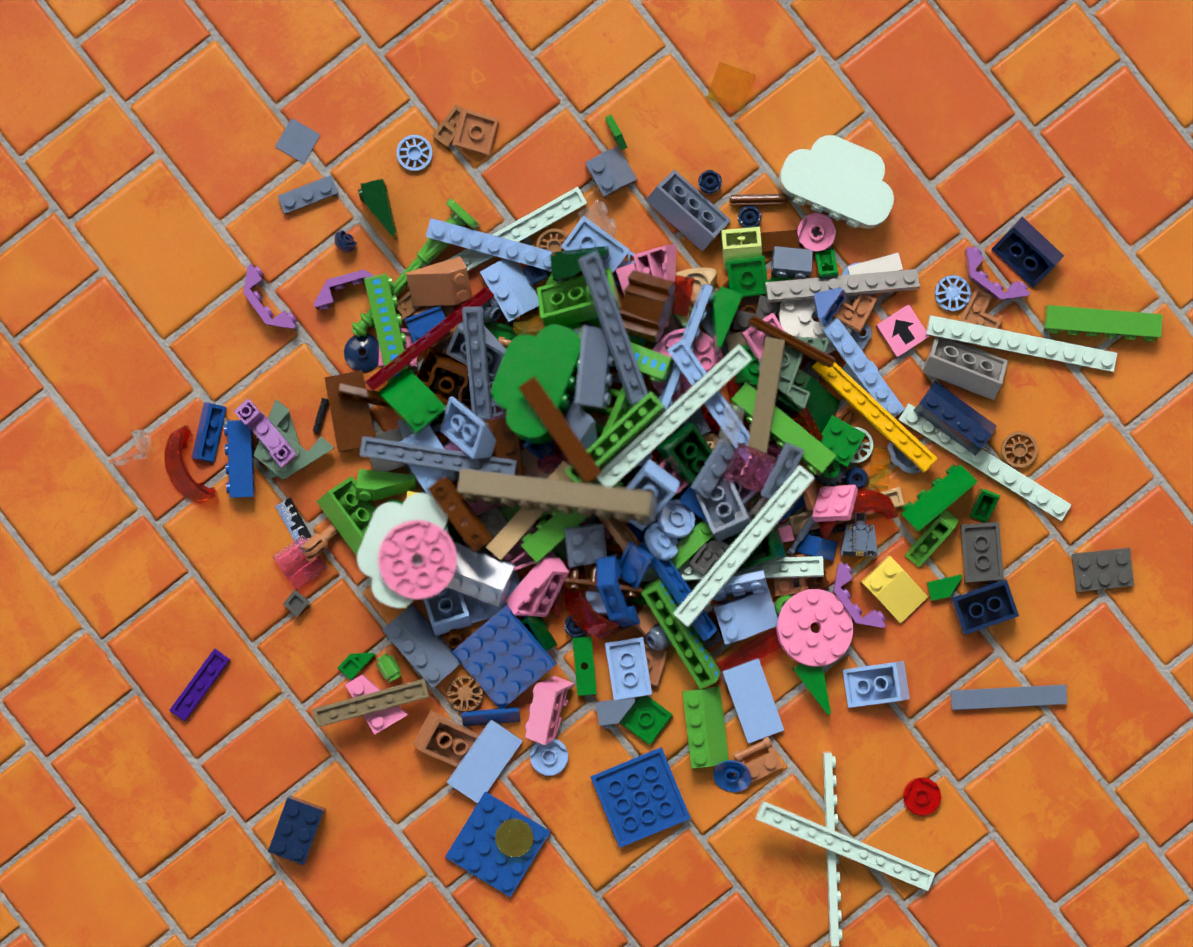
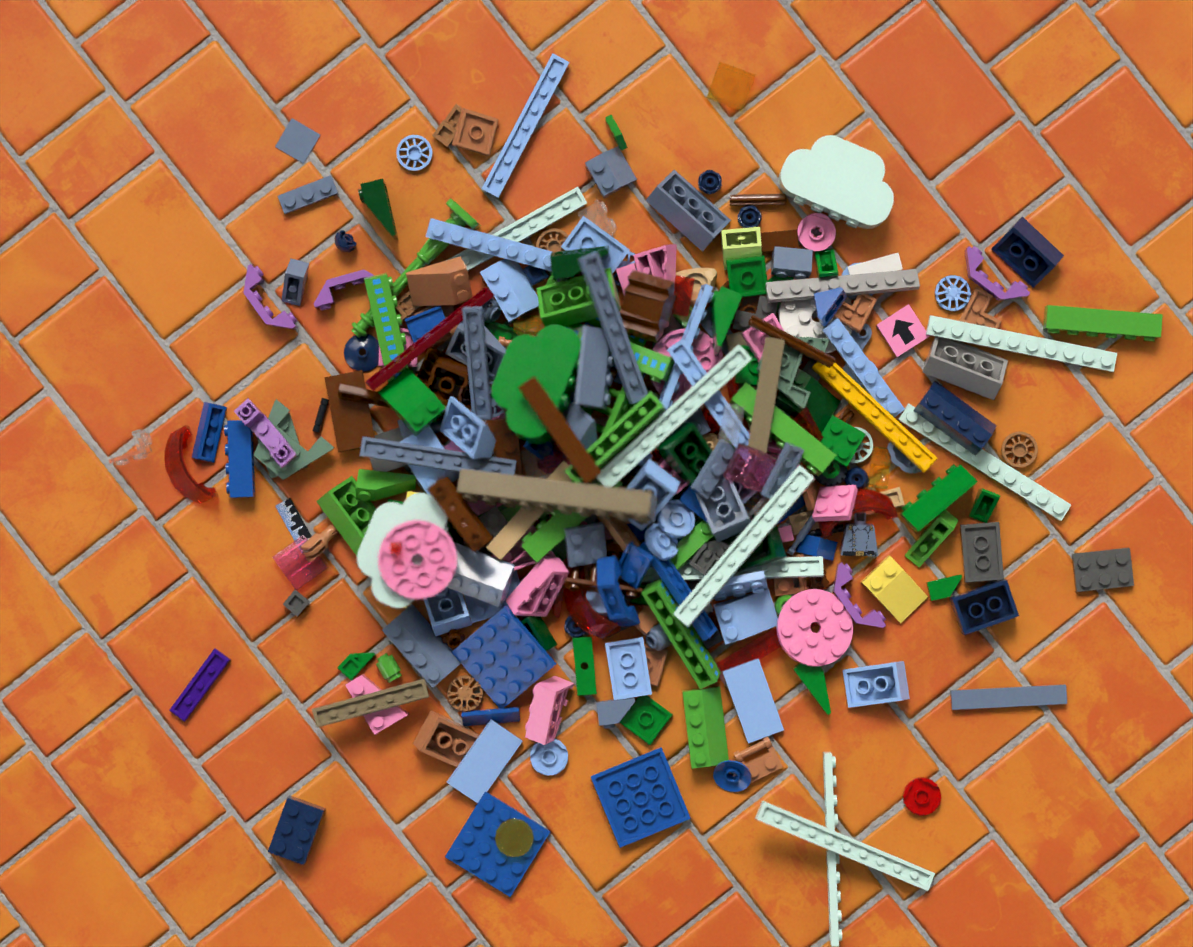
none -> sand blue slope [282,259,309,306]
none -> clear red piece [390,541,402,556]
none -> light blue plate [482,53,569,198]

